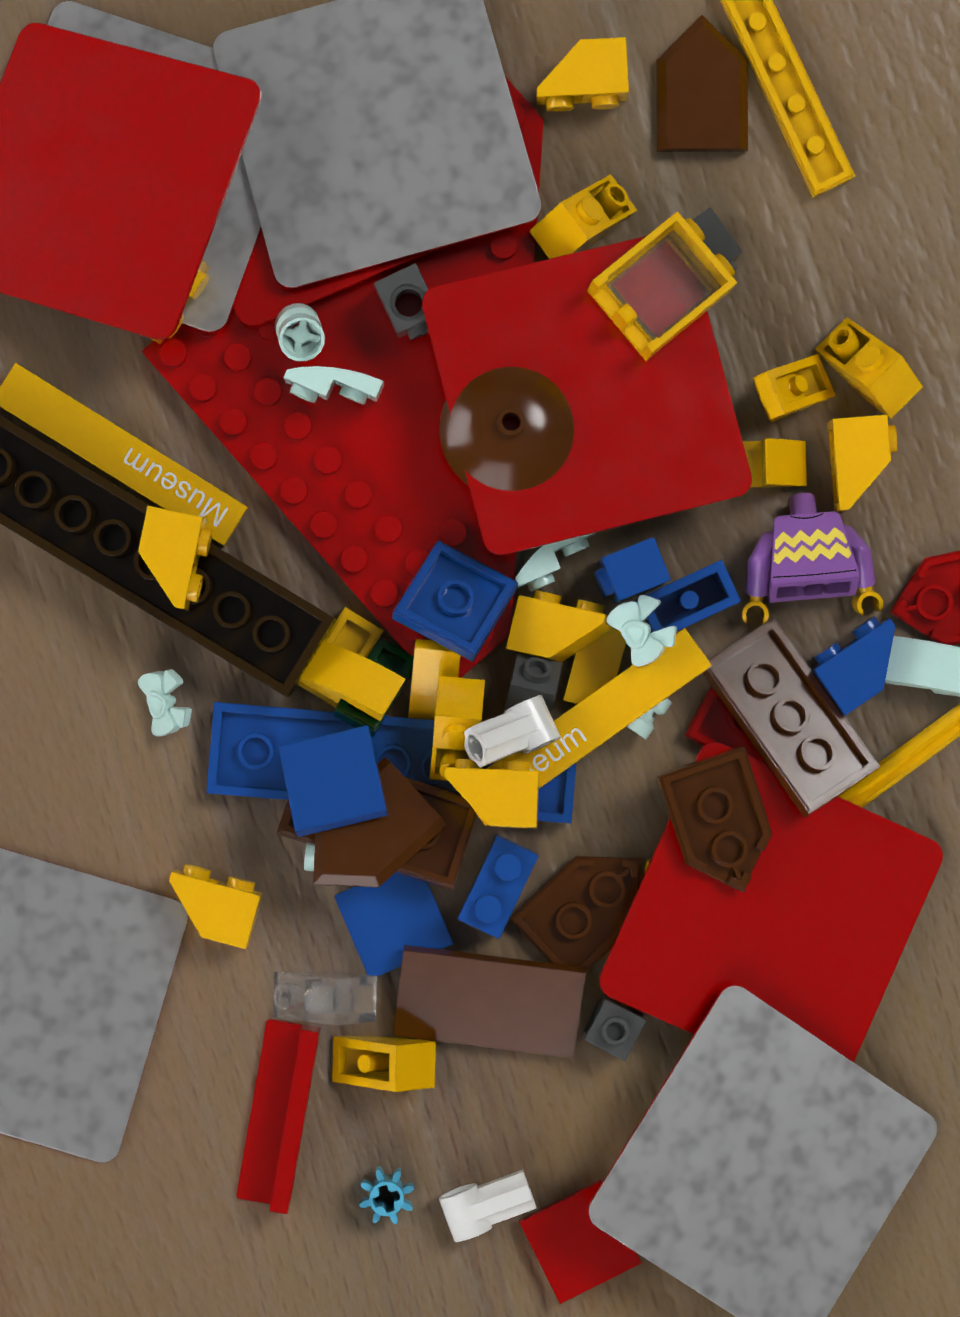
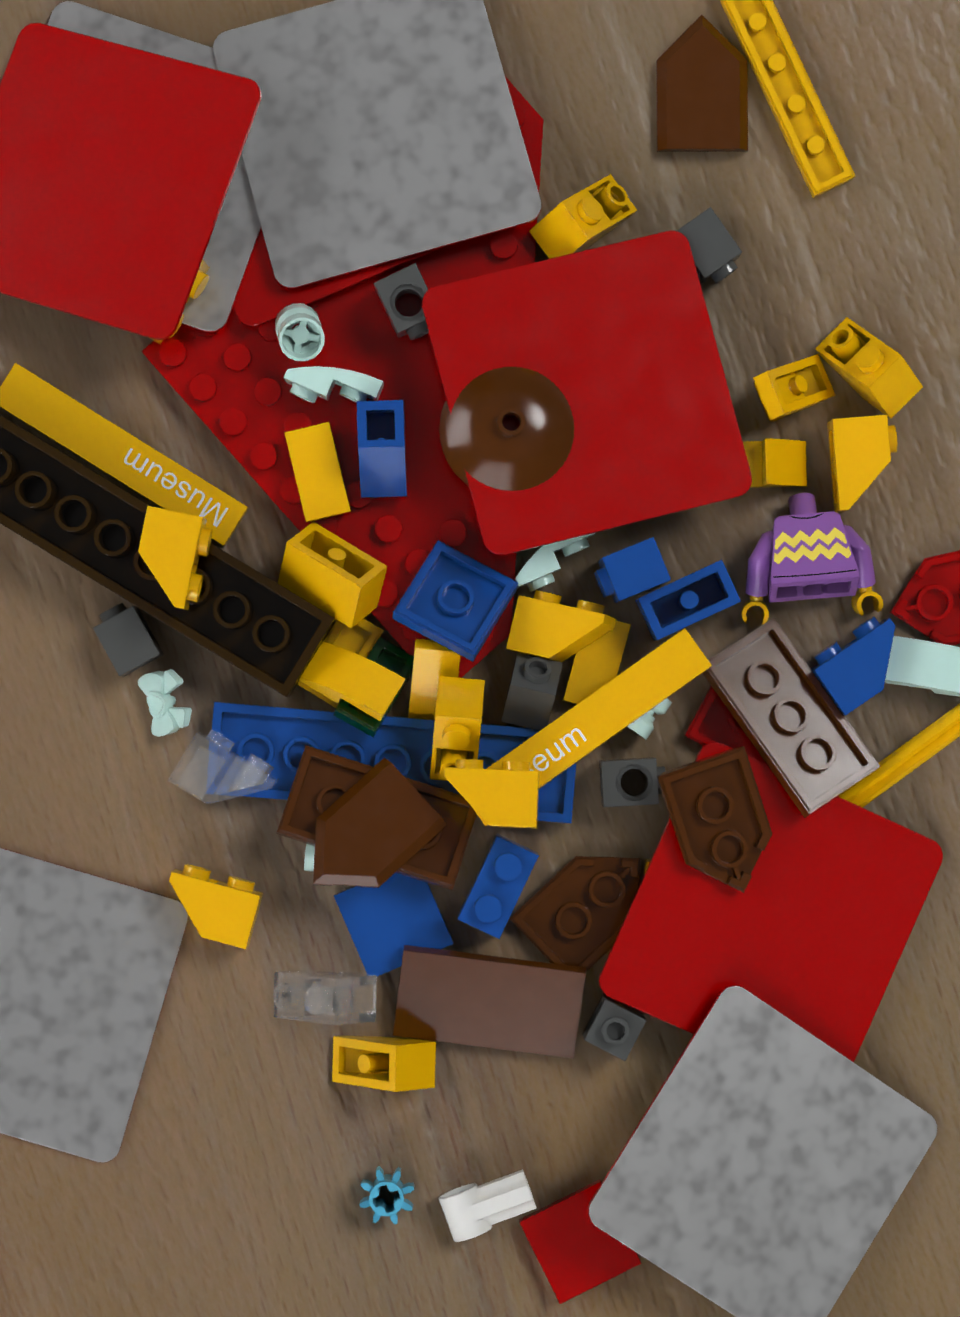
red panel [236,1019,321,1214] -> none
blue tile [278,725,388,837] -> none
white piece [464,695,561,768] -> none
yellow slope [536,37,629,112] -> none
window [587,211,738,361] -> none
light aqua piece [607,595,677,667] -> none
none -> dark grey brick [93,603,164,676]
none -> clear slope [168,729,279,804]
none -> yellow brick [278,521,387,628]
none -> yellow tile [284,422,351,523]
none -> blue slope [357,400,407,498]
none -> dark grey brick [599,757,665,807]

